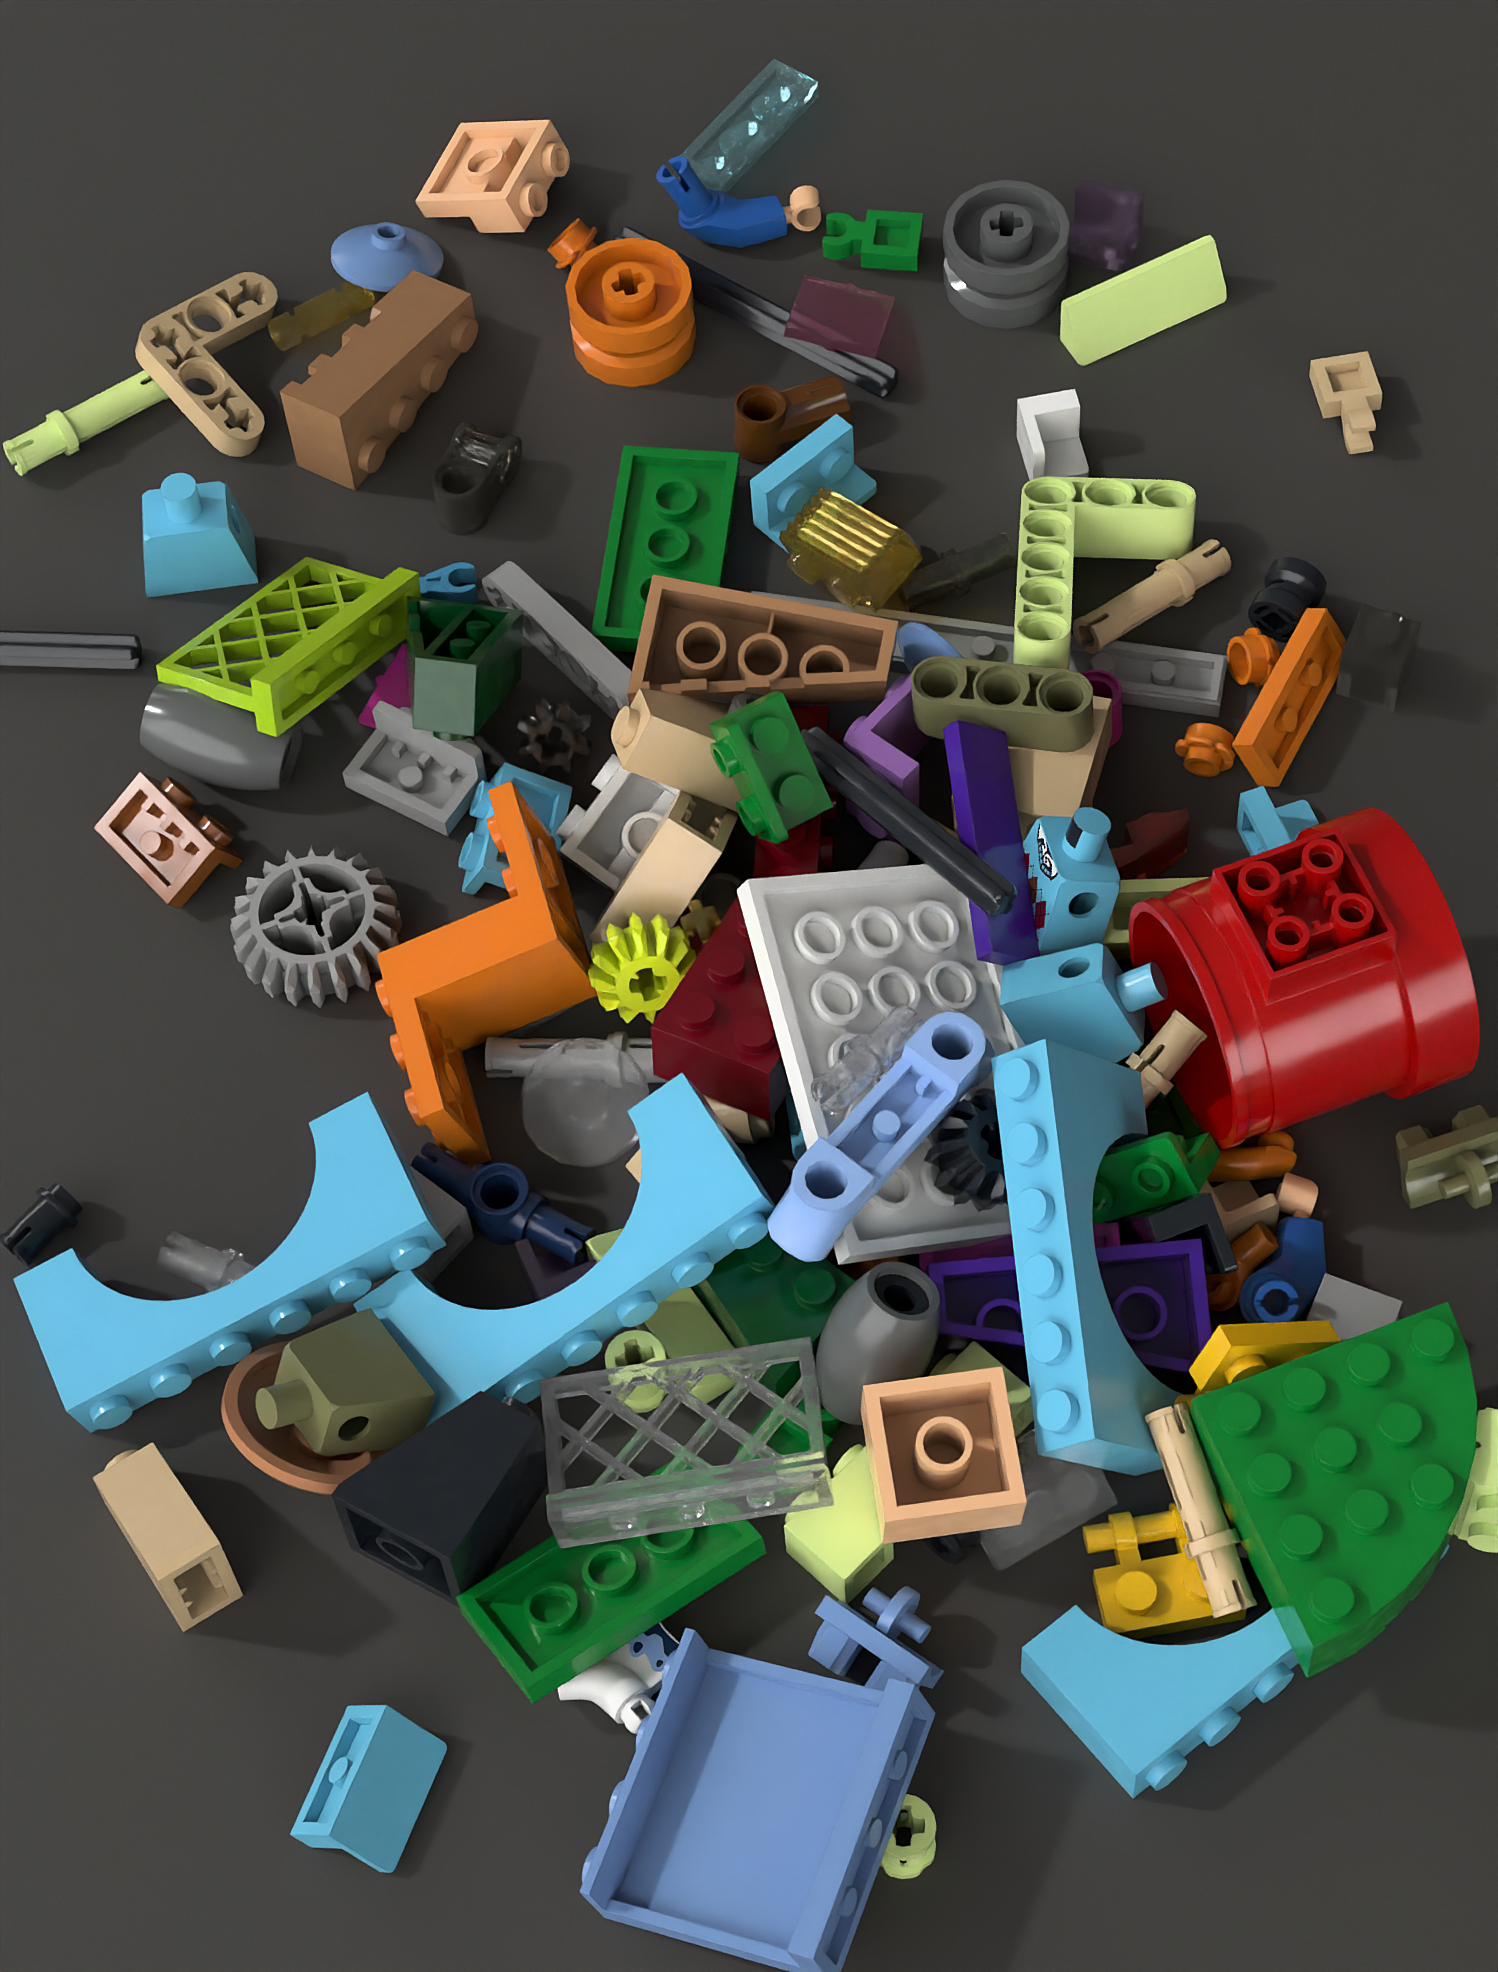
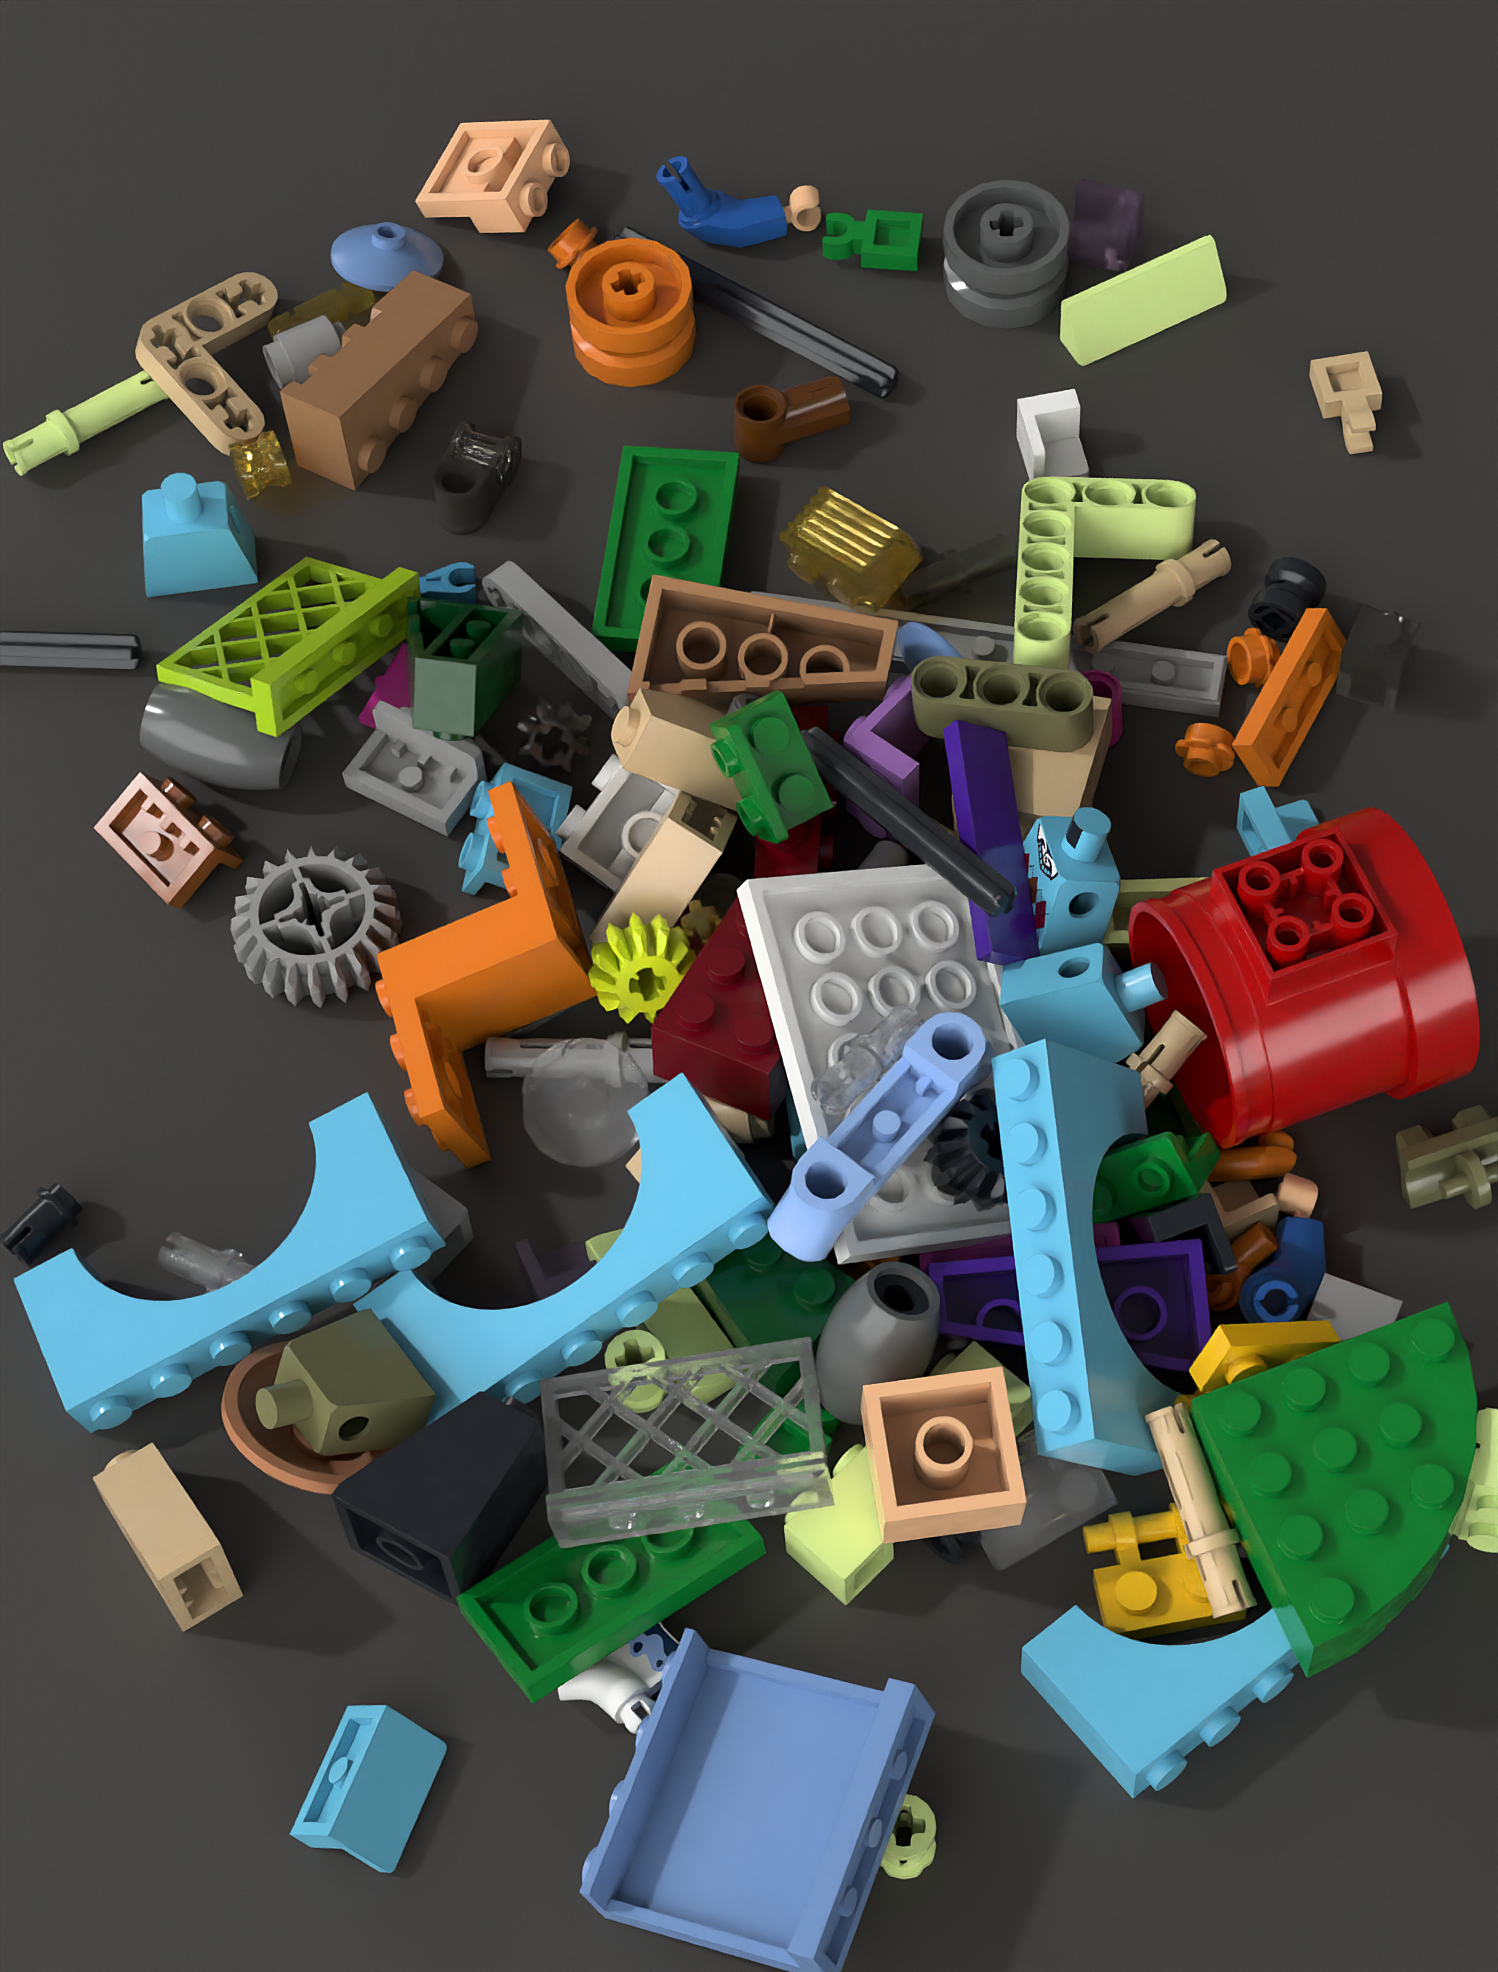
dark blue pin [410,1142,597,1267] -> none
clear light blue plate [676,59,819,193] -> none
medium azure bracket [750,414,877,556] -> none
clear pink piece [784,275,895,359] -> none
medium blue hips [808,1586,944,1691] -> none
clear red slope [1109,808,1190,880] -> none
none -> clear yellow wheel [228,429,292,500]
none -> light grey brick [263,315,346,389]

